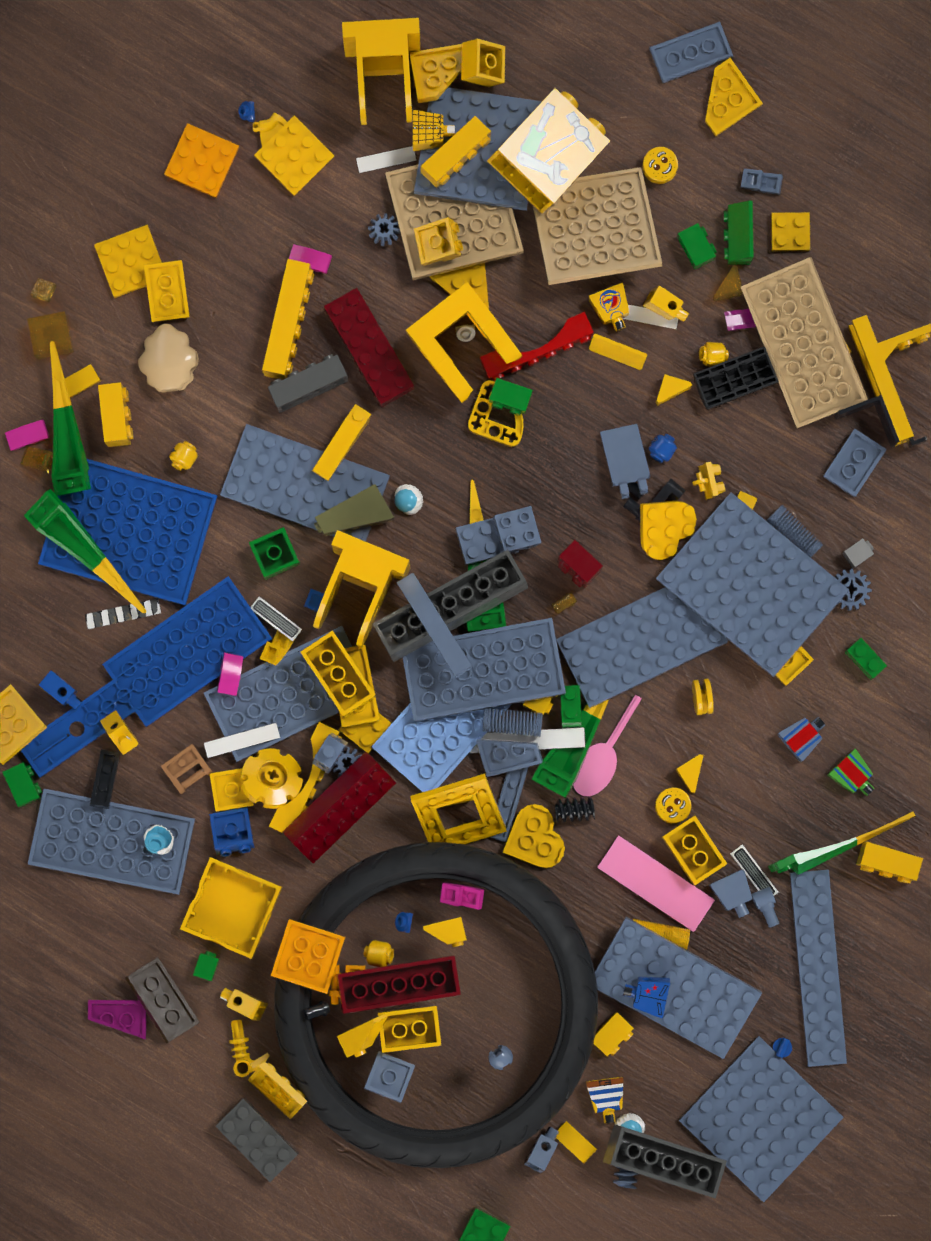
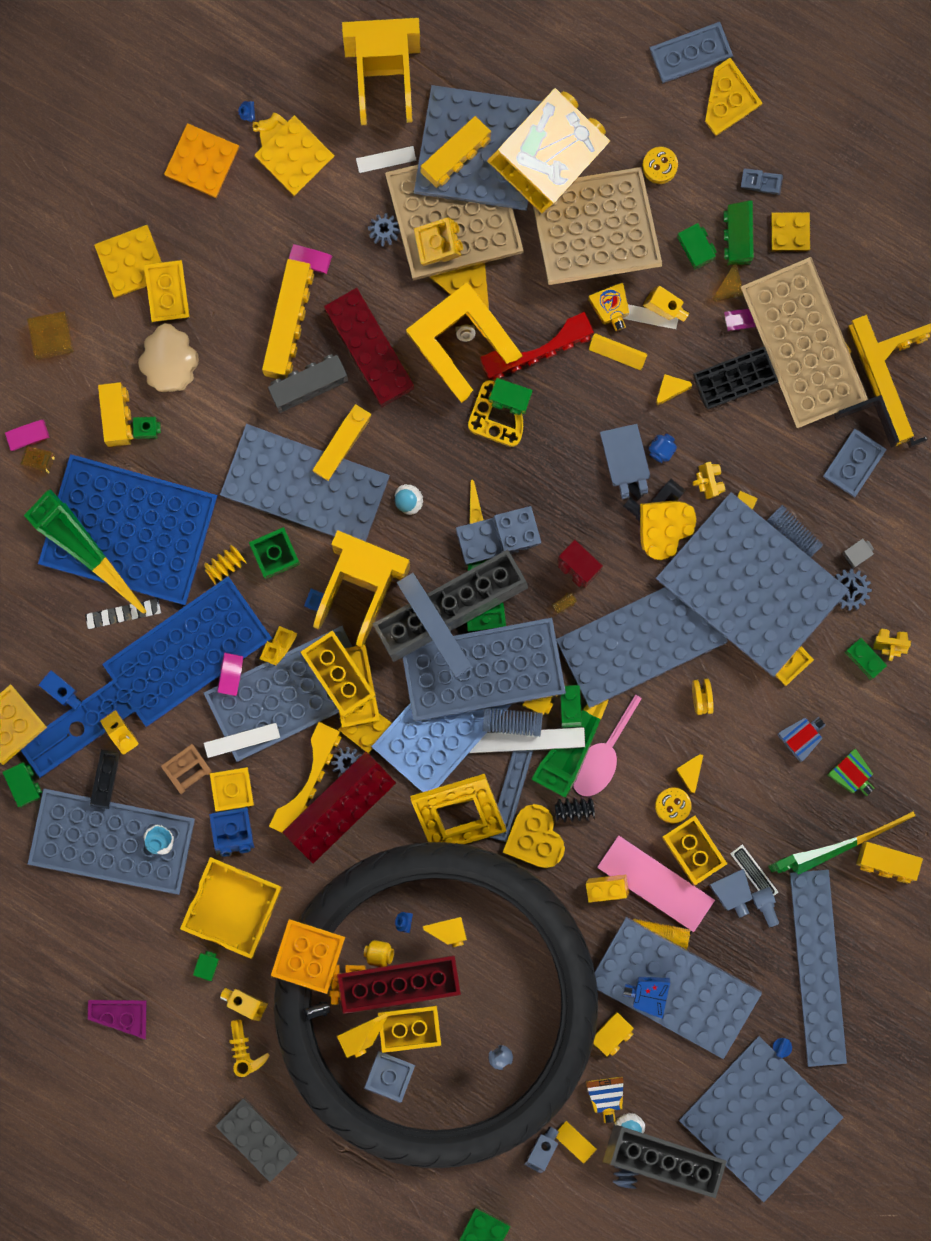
clear yellow tile [31,278,57,302] -> none
green plate [50,341,91,496] -> none
yellow tile [65,364,101,398] -> none
dark brown plate [125,957,200,1043] -> none
yellow head [169,441,198,471] -> none
yellow piece [240,748,303,809] -> none
yellow plate [248,1061,307,1120] -> none
sticker [251,597,302,641] -> none
sand blue torso [312,733,348,774] -> none
olive slope [314,484,394,536] -> none
yellow plate [409,44,462,103] -> none
yellow torso [413,110,455,151] -> none
dark pink slope [440,883,484,910] -> none
yellow brick [461,39,505,87] -> none
sand blue wing [476,739,543,777] -> none
yellow head [699,342,729,367] -> none
none -> green brick [133,417,161,439]
none -> yellow piece [204,545,247,585]
none -> yellow brick [586,874,629,902]
none -> yellow hips [873,629,911,661]

